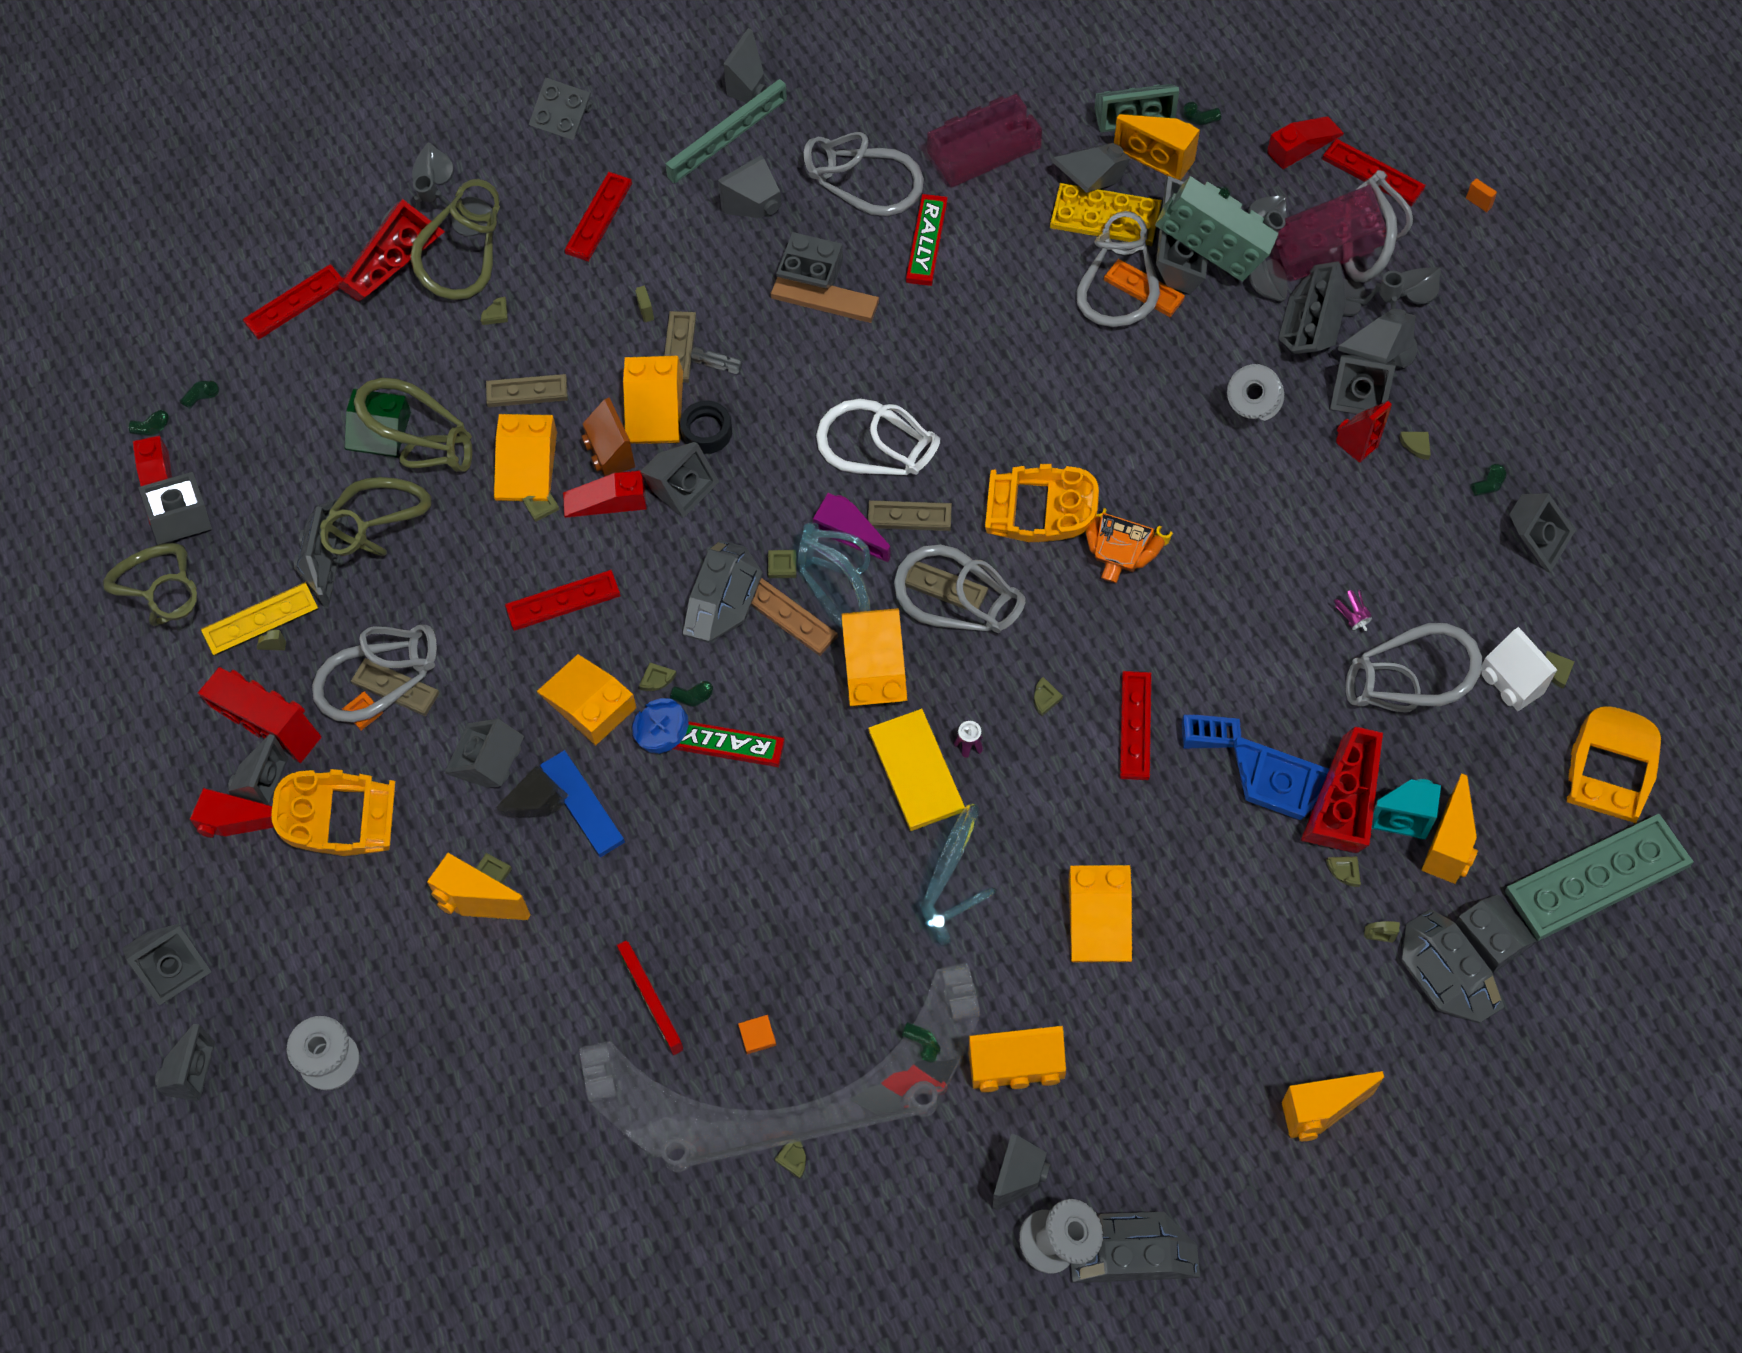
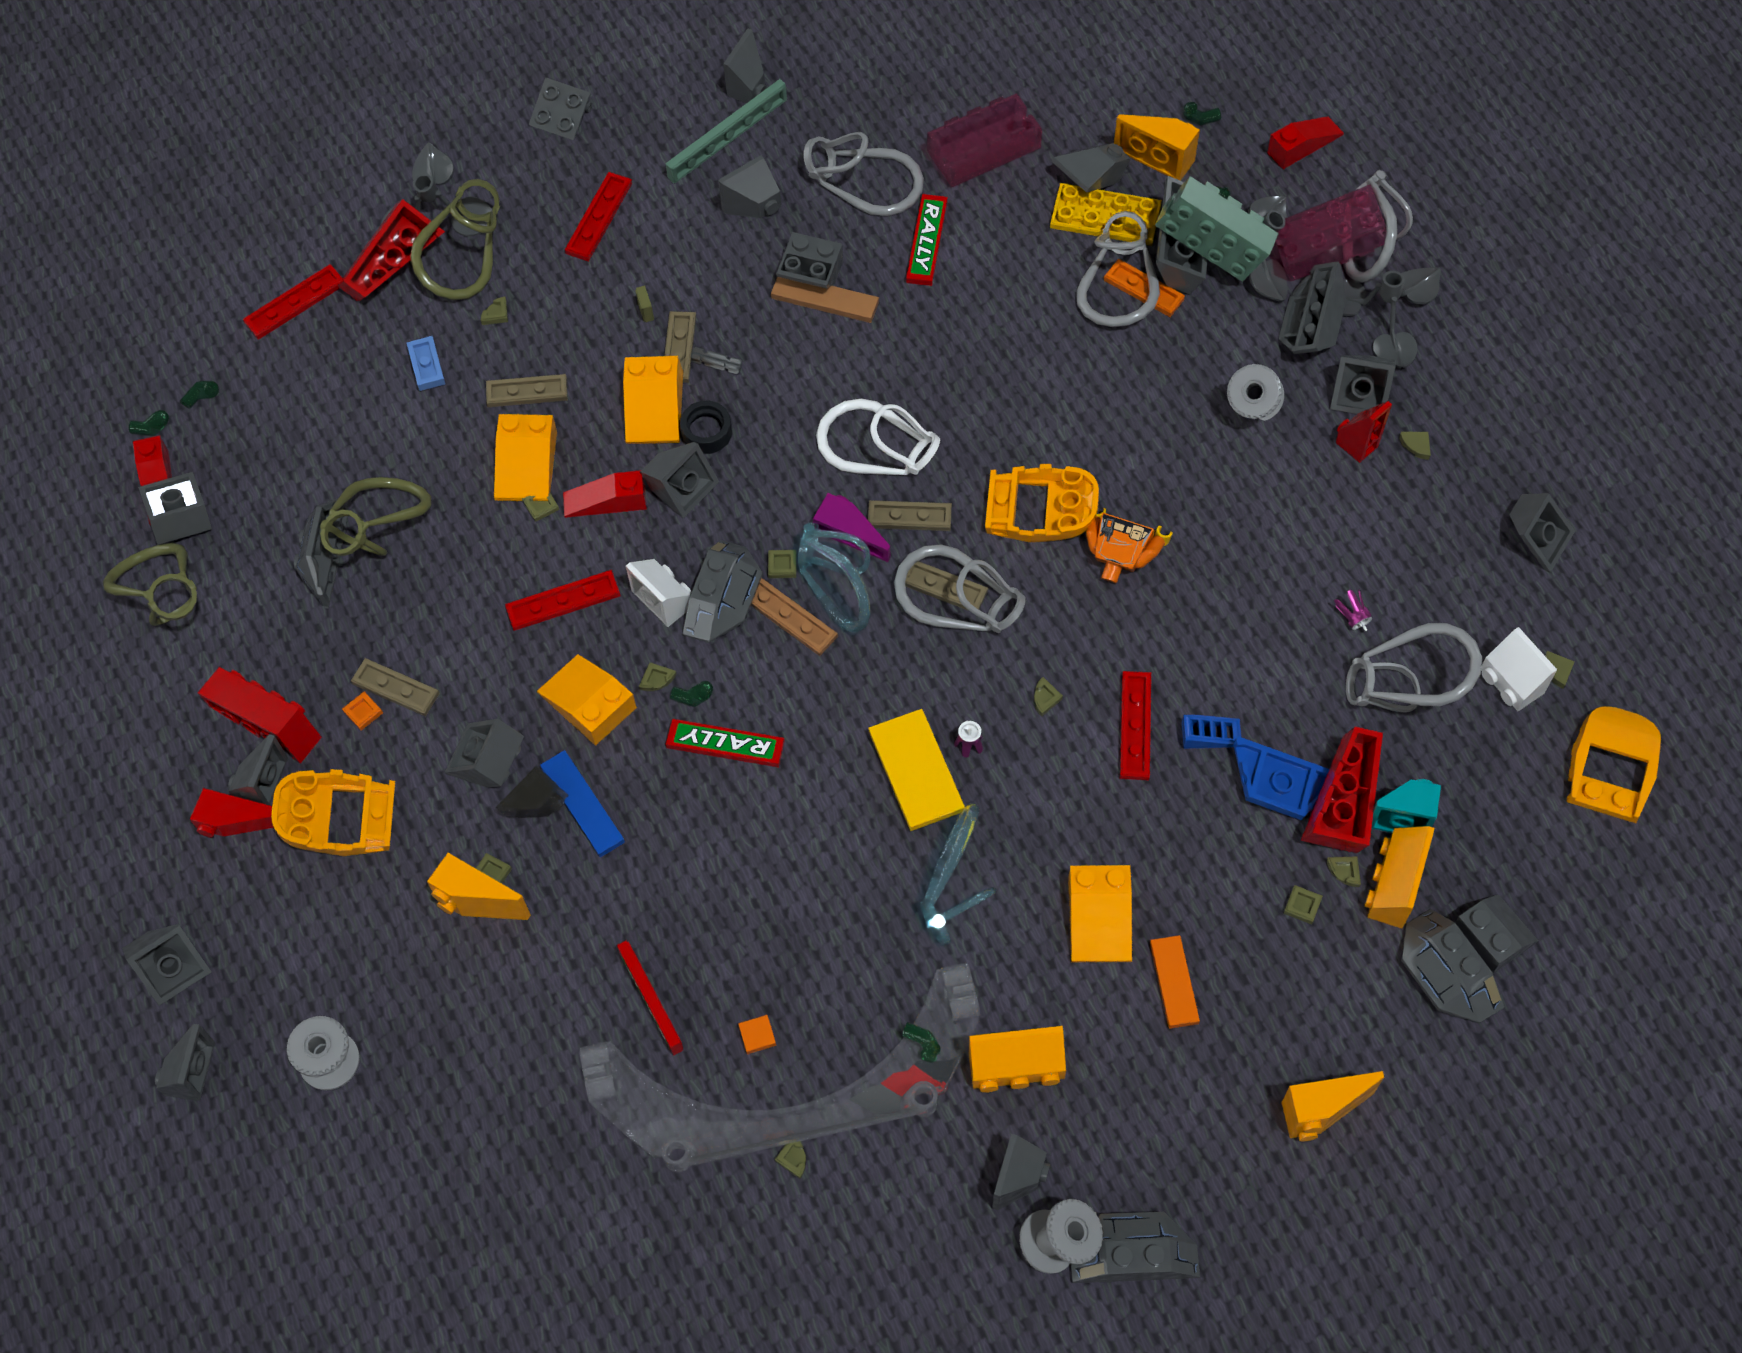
yellow plate [201,582,318,655] -> none
olive tile [257,630,286,651] -> none
light grey animal [312,624,437,722] -> none
dark green slope [345,389,411,457] -> none
olive animal [354,378,472,472] -> none
dark orange slope [581,397,635,477] -> none
blue tile [632,698,689,754] -> none
light orange slope [841,608,907,706] -> none
sand green slope [1094,84,1179,132] -> none
red tile [1322,138,1426,207] -> none
dark grey slope [1338,309,1416,364] -> none
olive tile [1364,921,1400,943] -> none
light orange slope [1421,773,1478,884] -> none
orange tile [1466,178,1497,212] -> none
clear green arm [1471,464,1507,496] -> none
sand green plate [1505,814,1693,941] -> none
none -> medium blue plate [407,336,445,391]
none -> white slope [626,559,692,627]
none -> orange tile [1150,935,1200,1029]
none -> olive tile [1284,885,1323,924]
none -> light orange slope [1364,826,1435,928]

